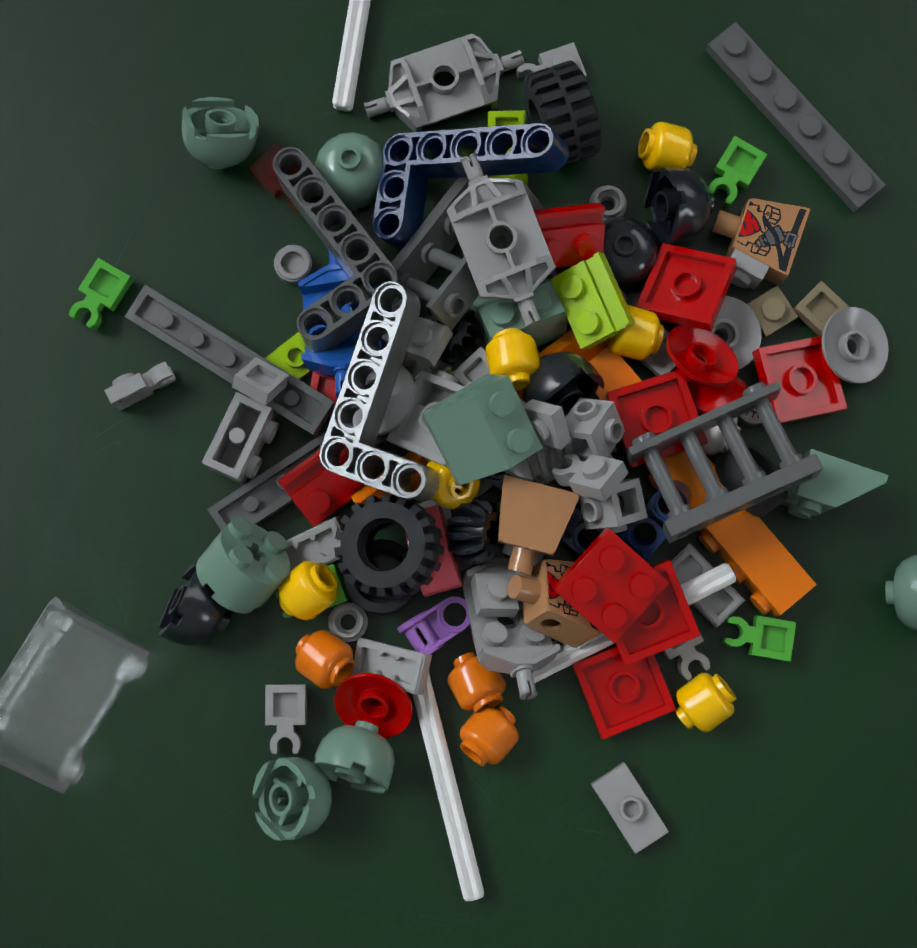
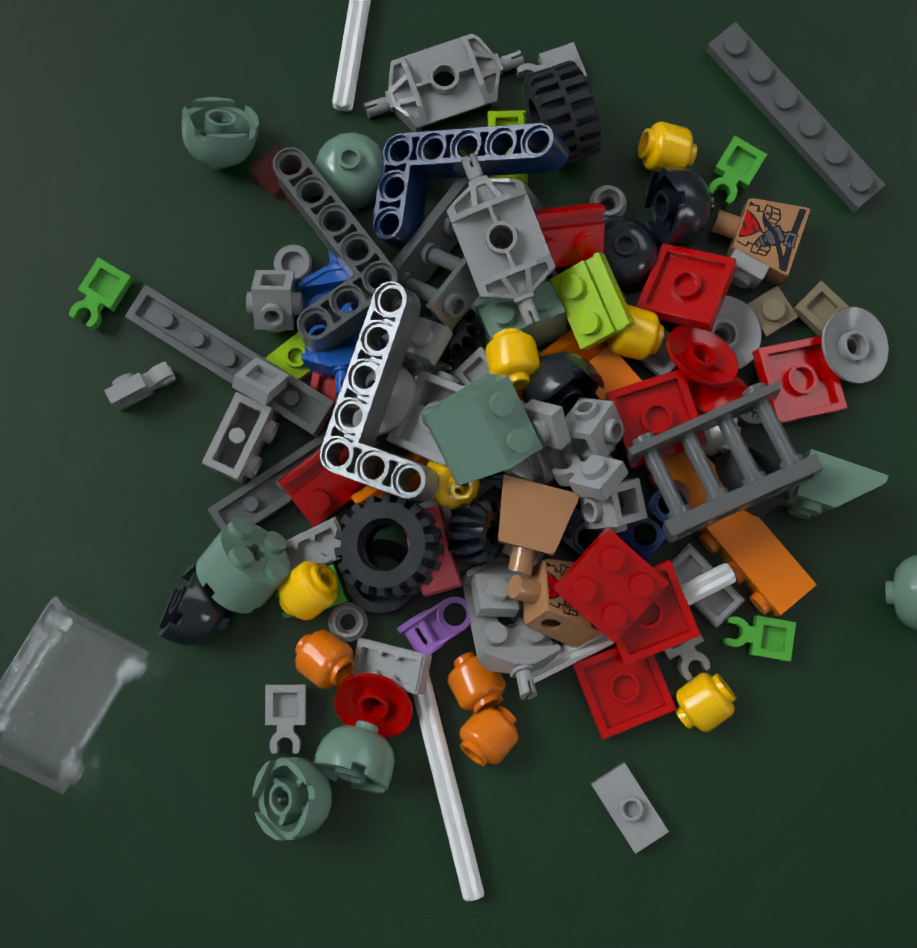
none -> light grey brick [246,270,303,333]

